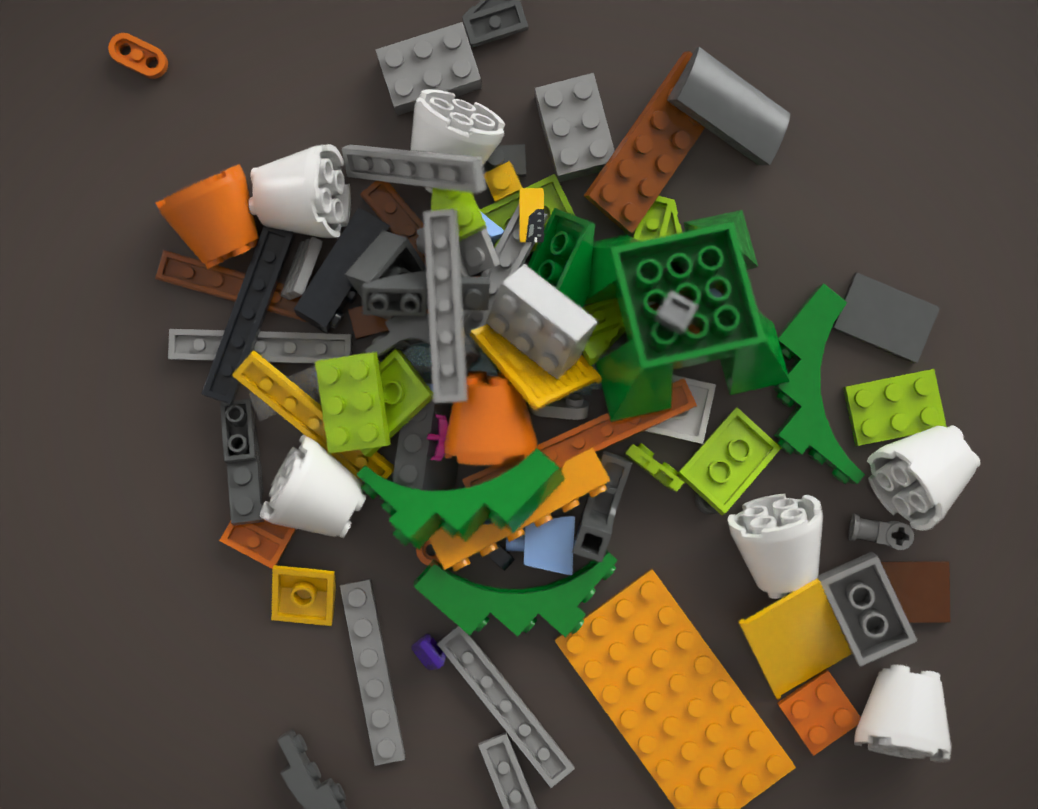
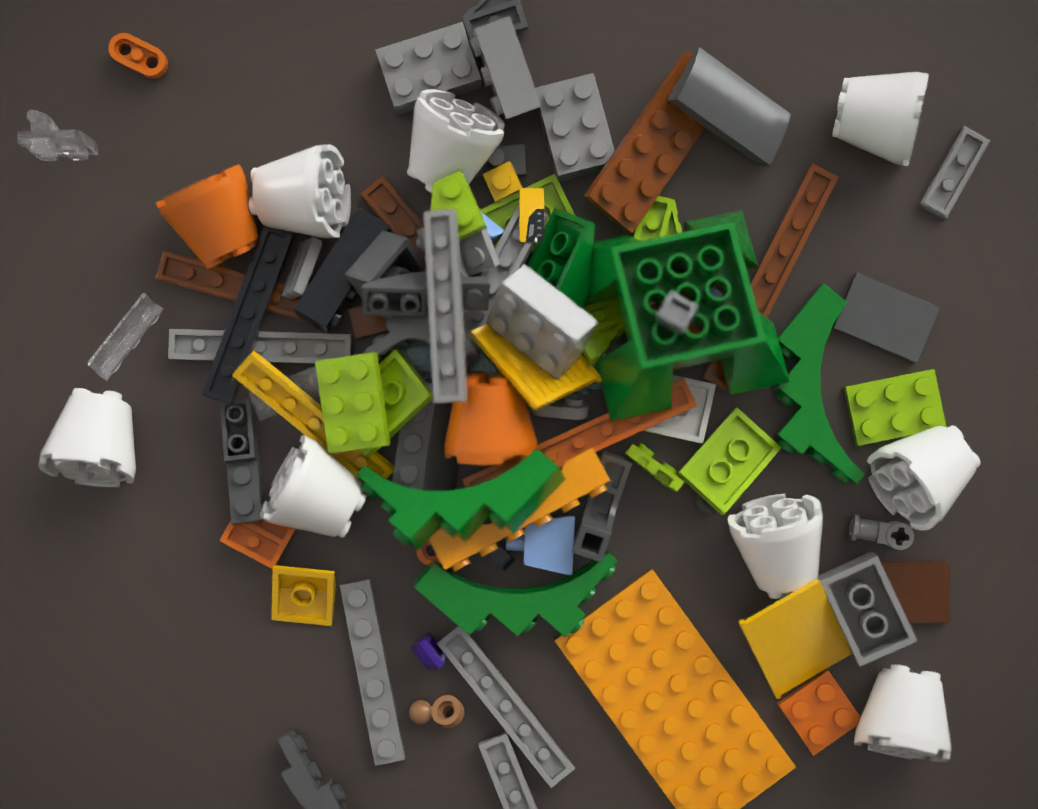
light grey plate [342,144,486,193] -> none
dark pink piece [427,414,448,461] -> none
none -> clear plate [17,110,98,161]
none -> white cone [38,388,136,487]
none -> clear plate [87,292,163,380]
none -> medium nougat plate [409,695,464,728]
none -> light grey brick [469,16,541,120]
none -> dark orange plate [702,163,839,392]
none -> white cone [832,72,929,166]
none -> light grey tile [918,126,991,220]

